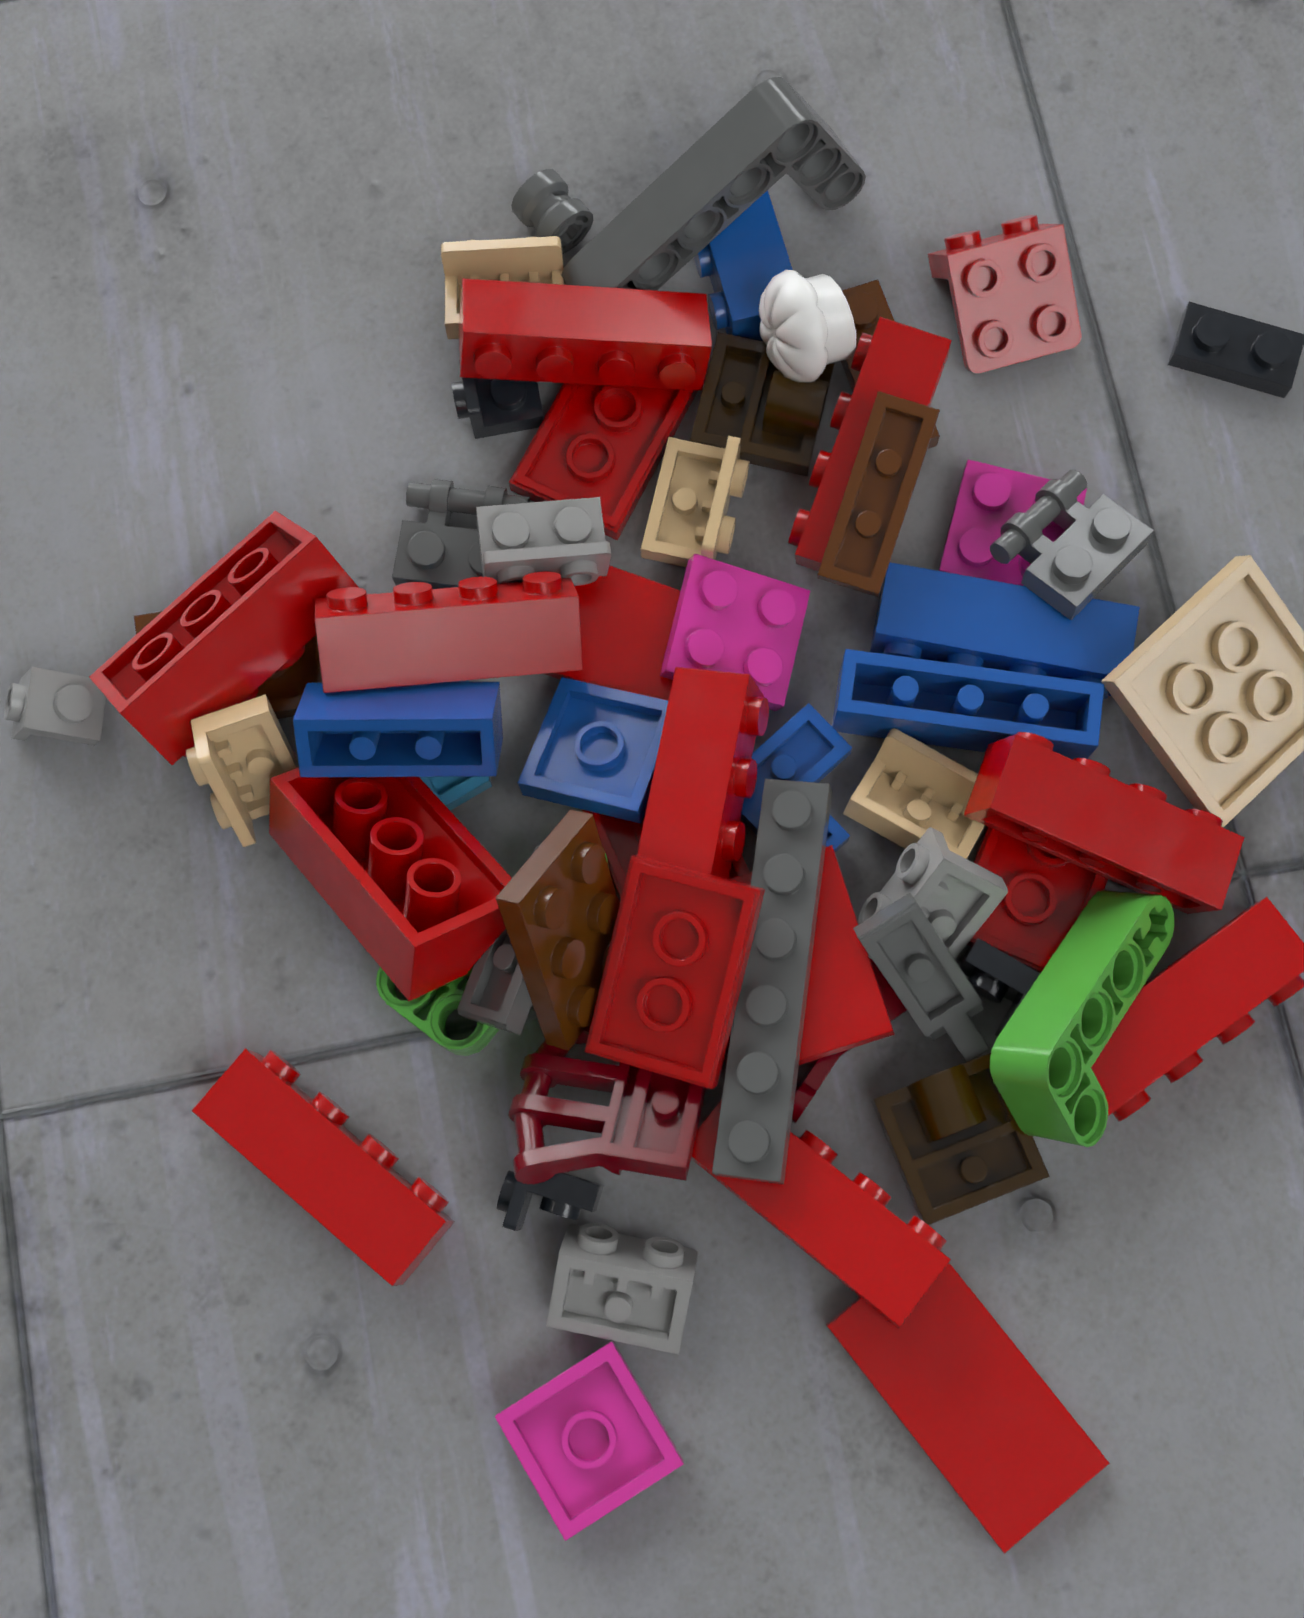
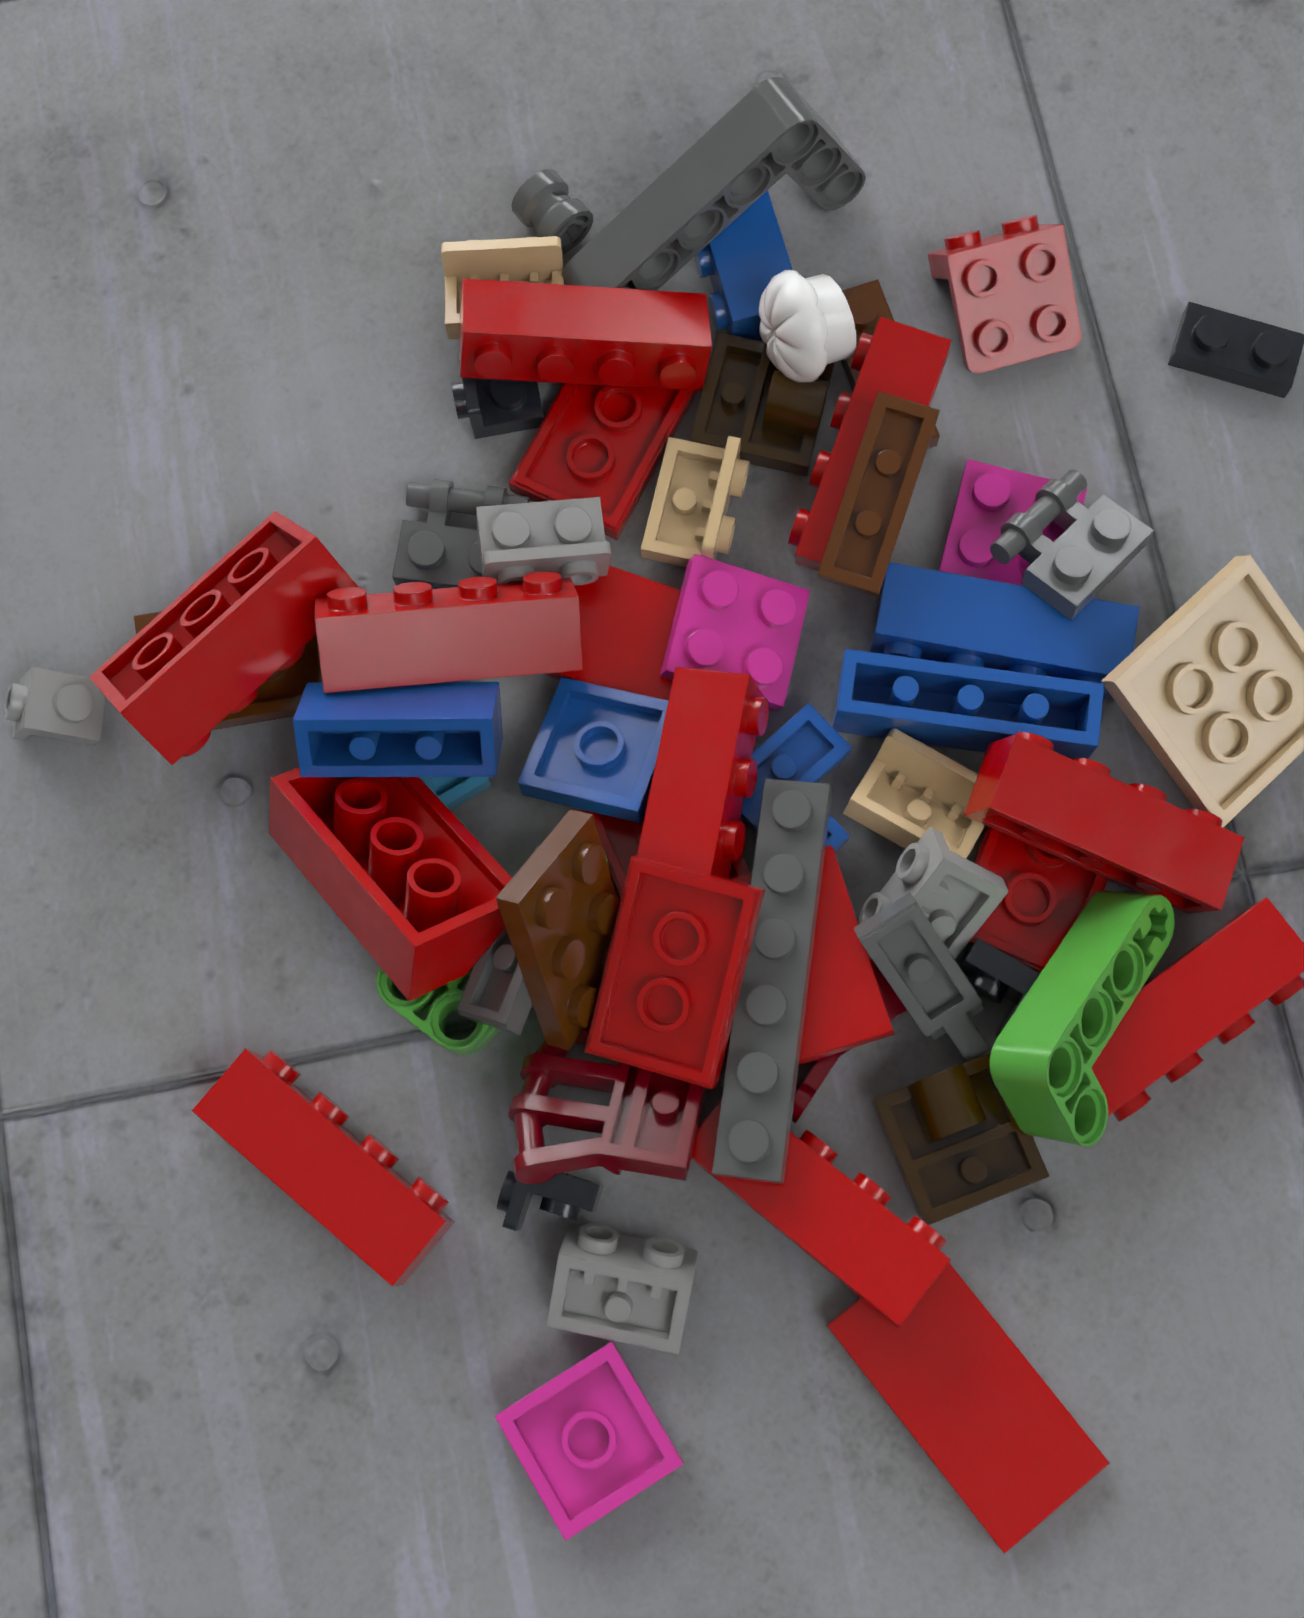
tan bracket [186,694,299,847] -> none

